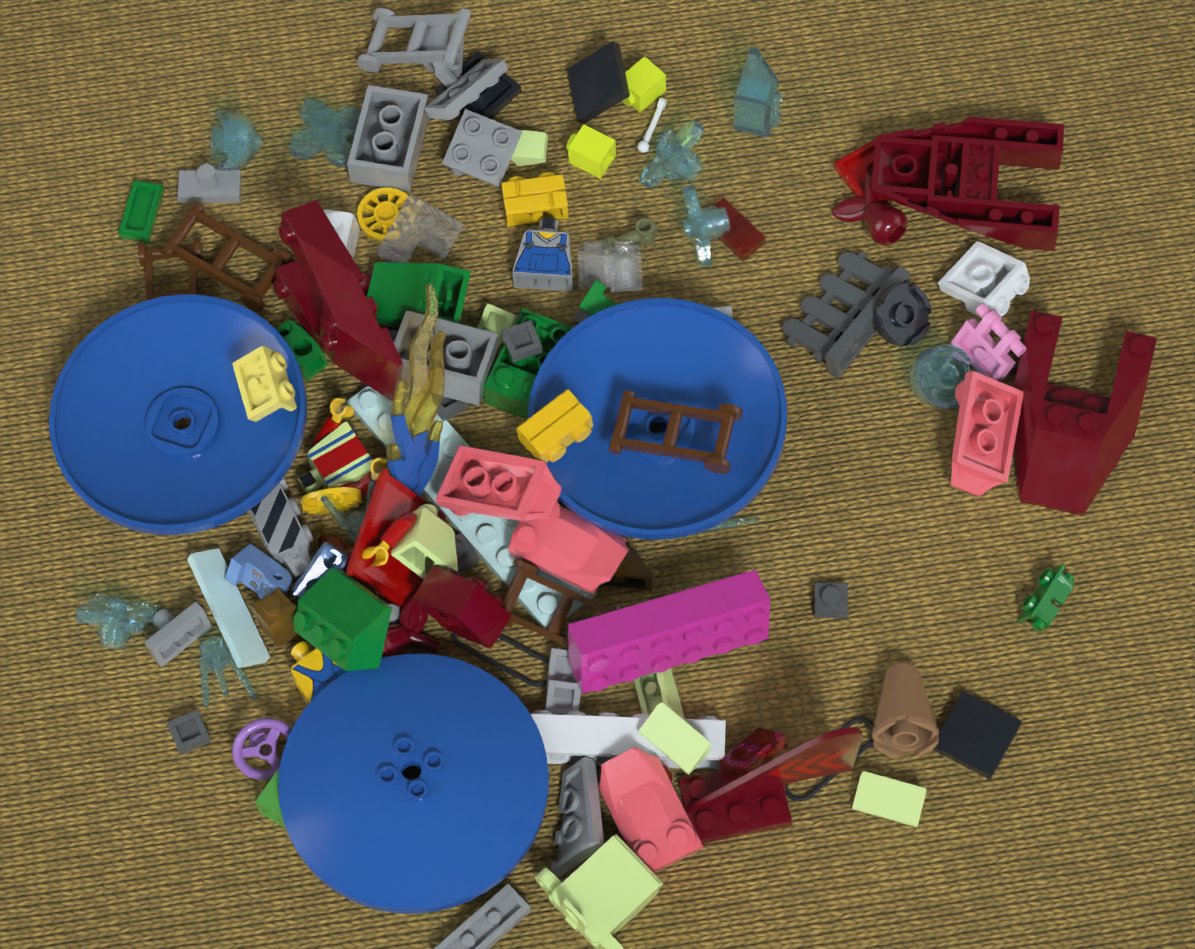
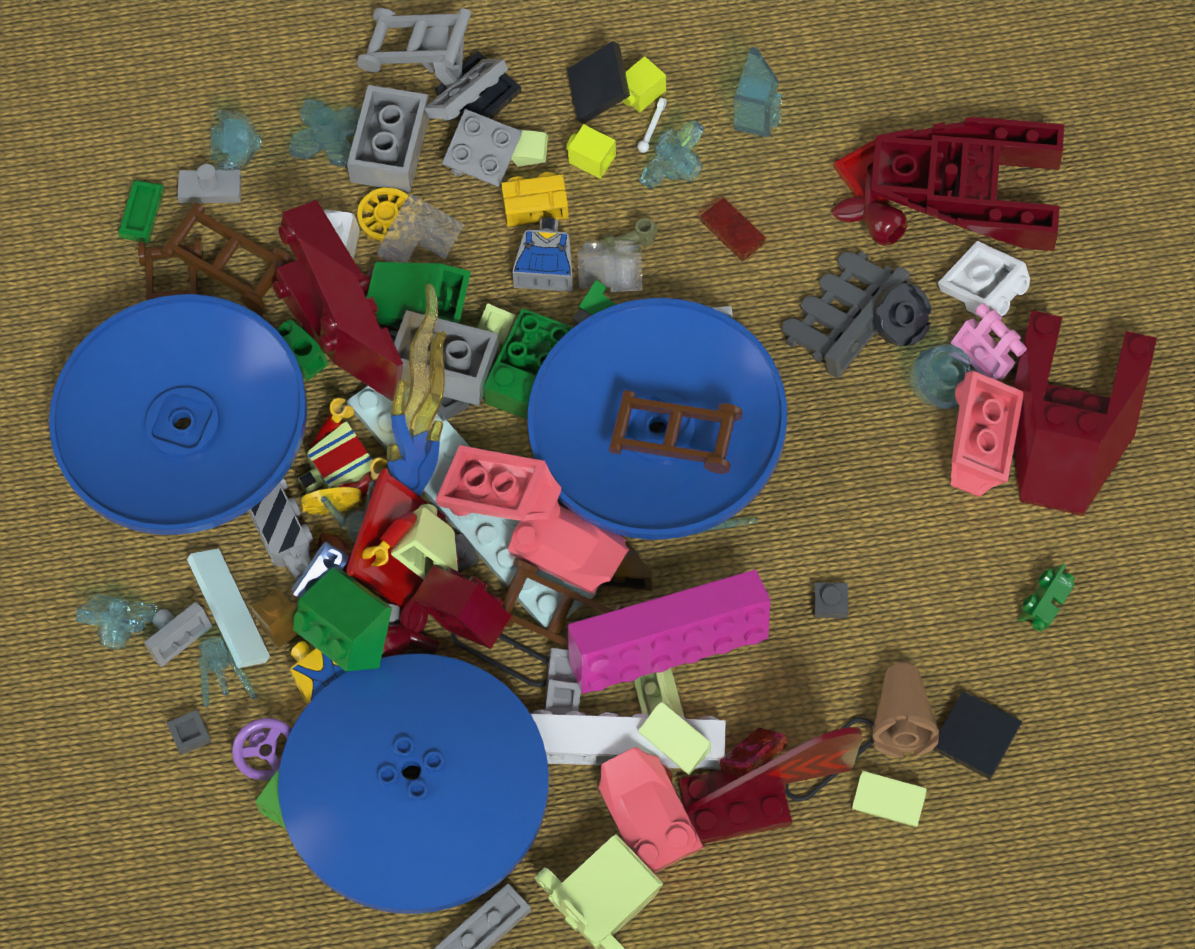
medium blue leg [225,544,292,599] -> none
light yellow bracket [232,346,297,422] -> none
dark grey plate [501,320,543,363] -> none
yellow brick [516,389,593,463] -> none
light grey wing [551,757,604,877] -> none
clear light blue plant [682,185,730,268] -> none

